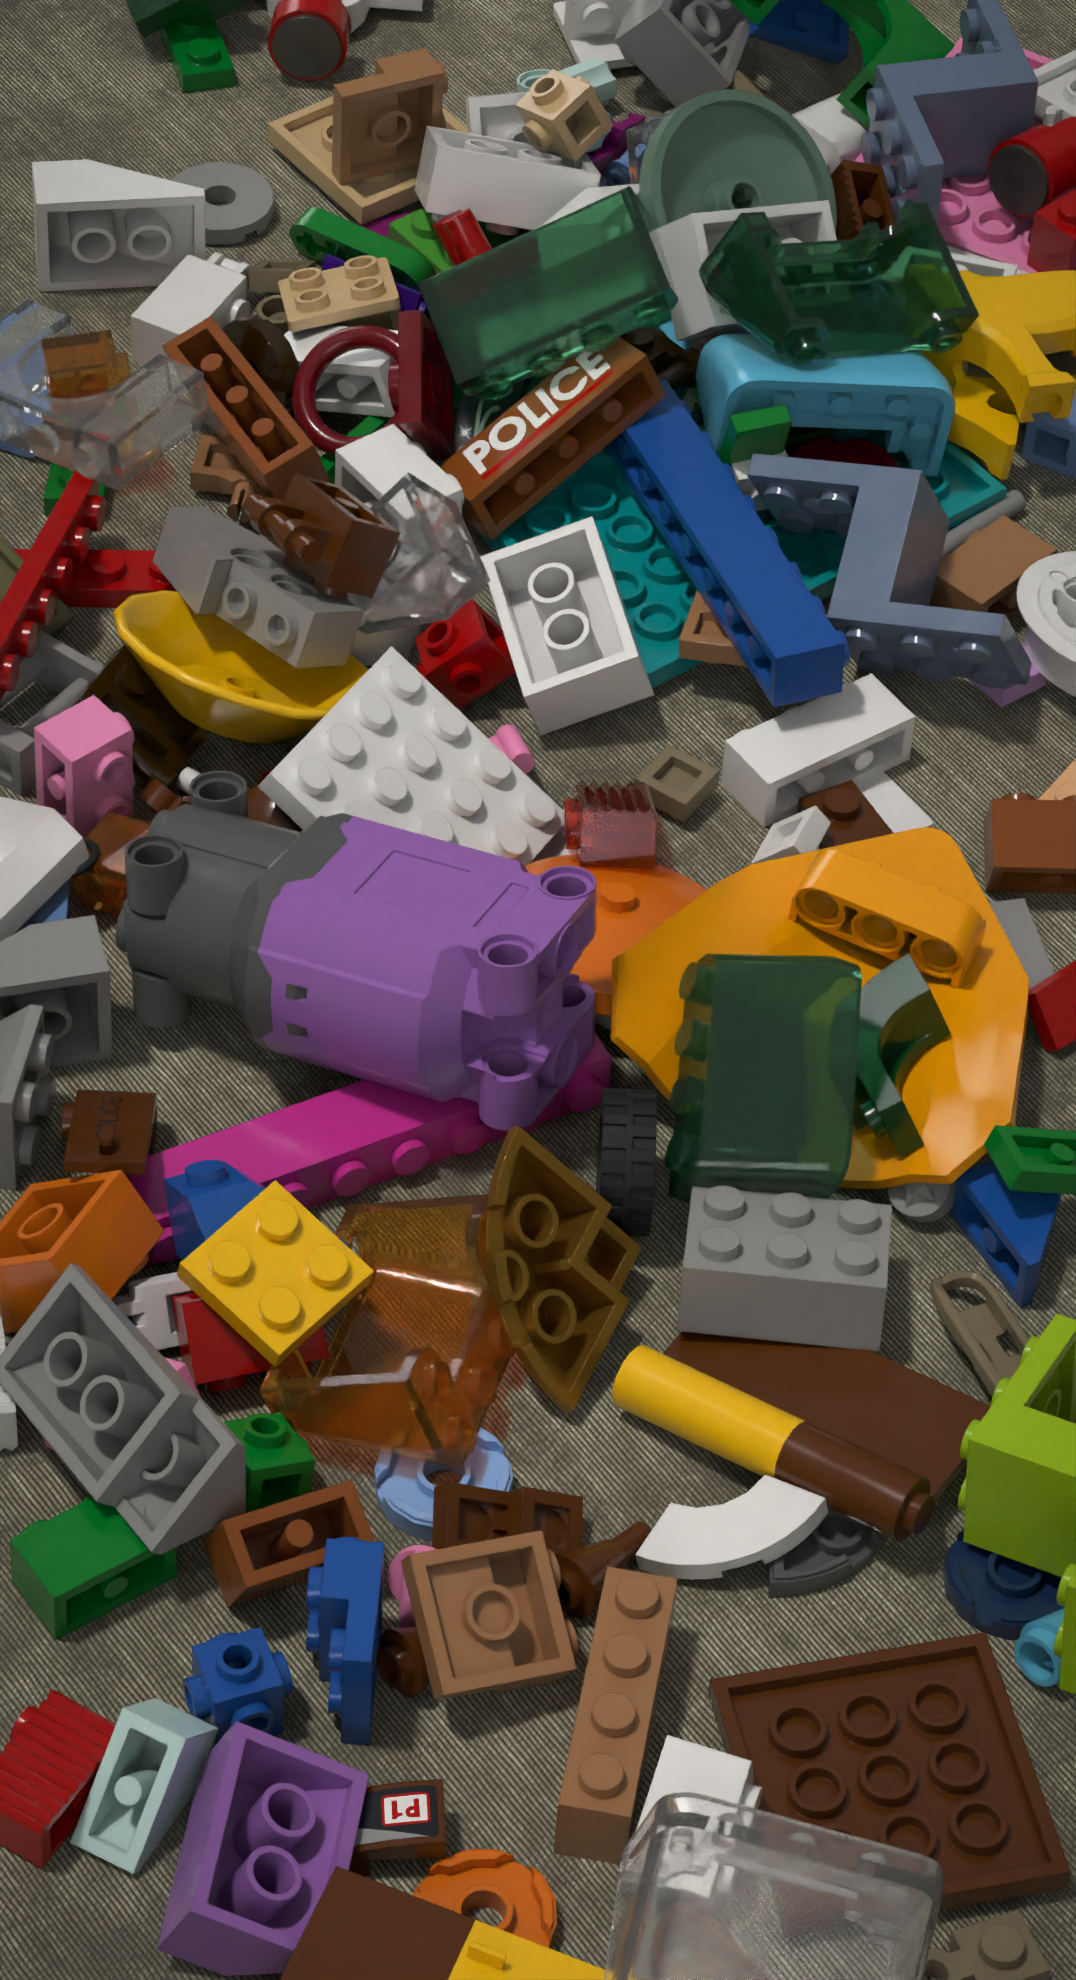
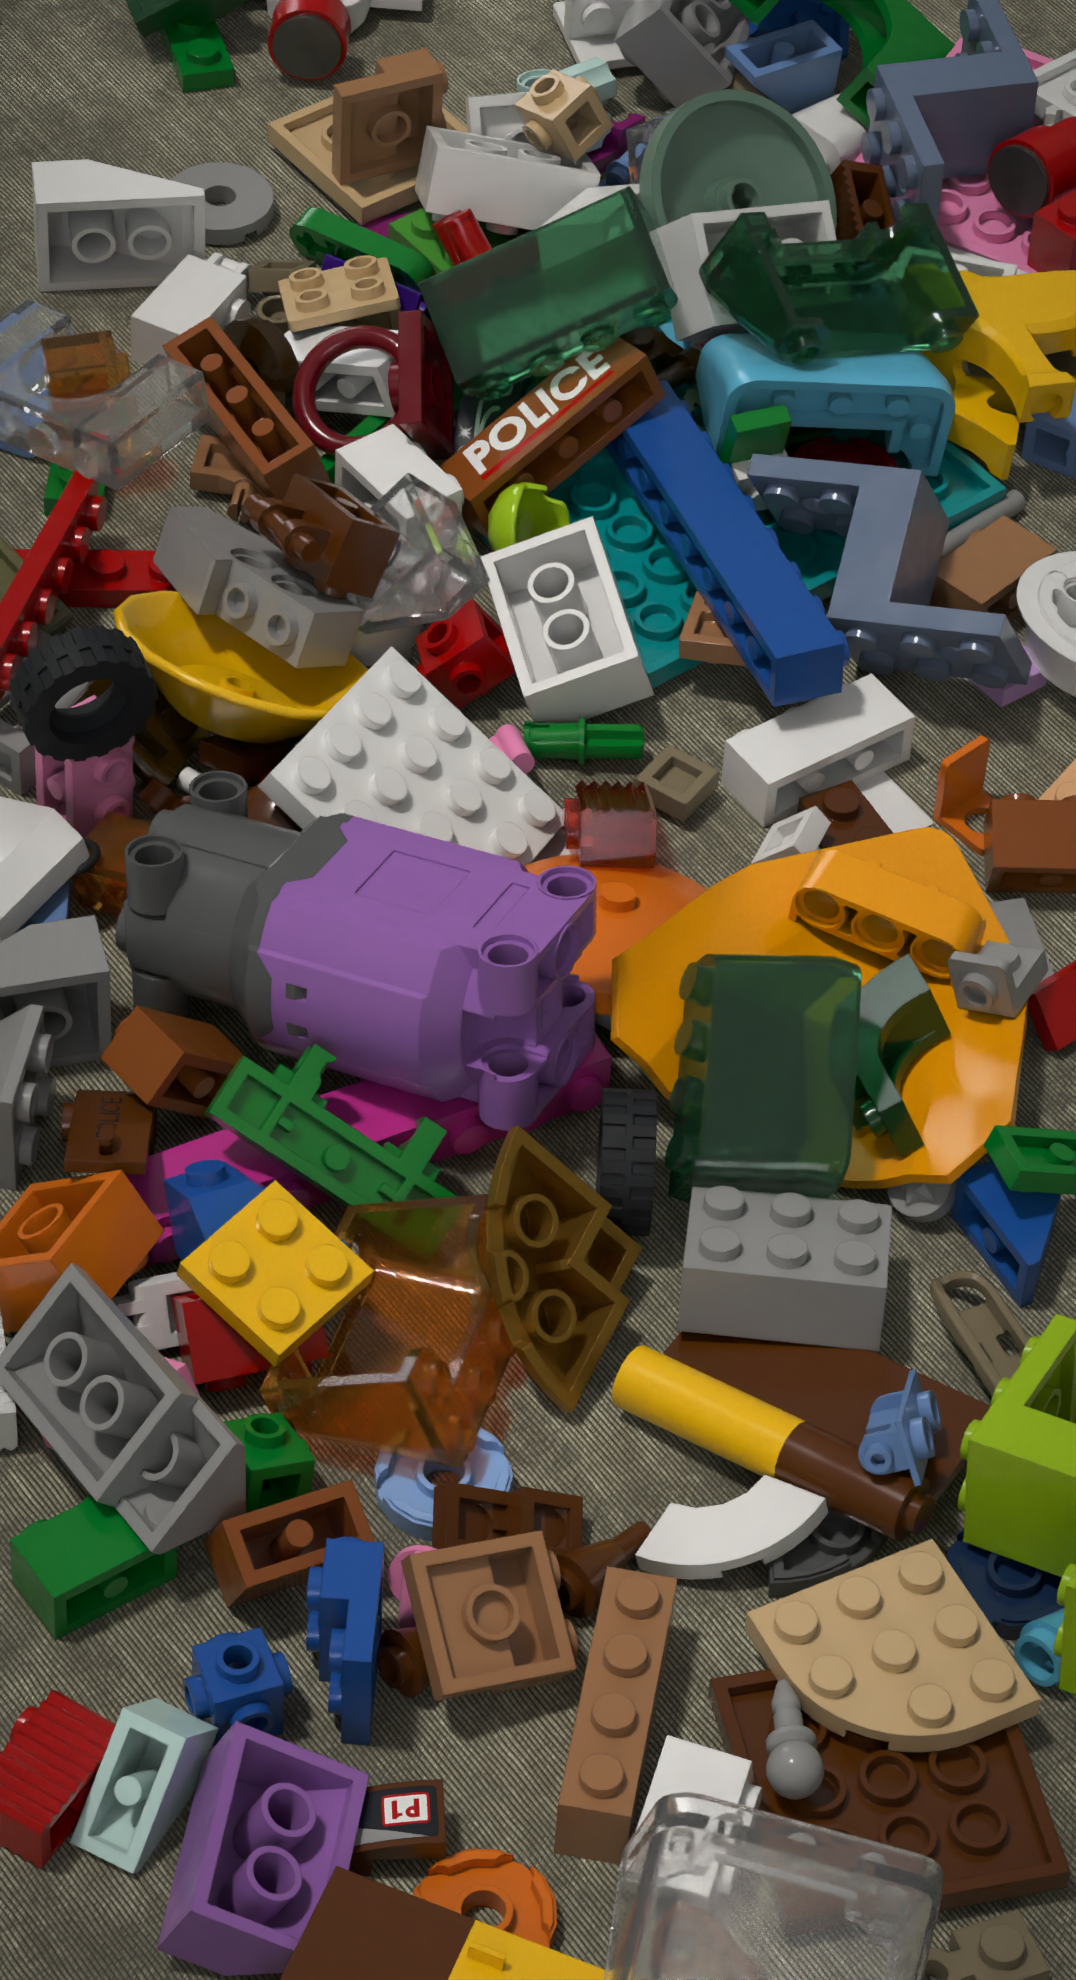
none -> black tyre [9,625,158,762]
none -> dark orange brick [100,1005,244,1120]
none -> reddish brown plate [198,735,287,783]
none -> green hinge [204,1044,465,1259]
none -> lime hair [488,482,570,551]
none -> green axle [524,717,645,765]
none -> medium blue slope [724,19,843,114]
none -> tan plate [744,1538,1041,1752]
none -> light grey bar [766,1679,825,1800]
none -> medium blue hinge [858,1369,942,1486]
none -> orange bracket [933,735,994,856]
none -> light grey bracket [947,941,1049,1018]

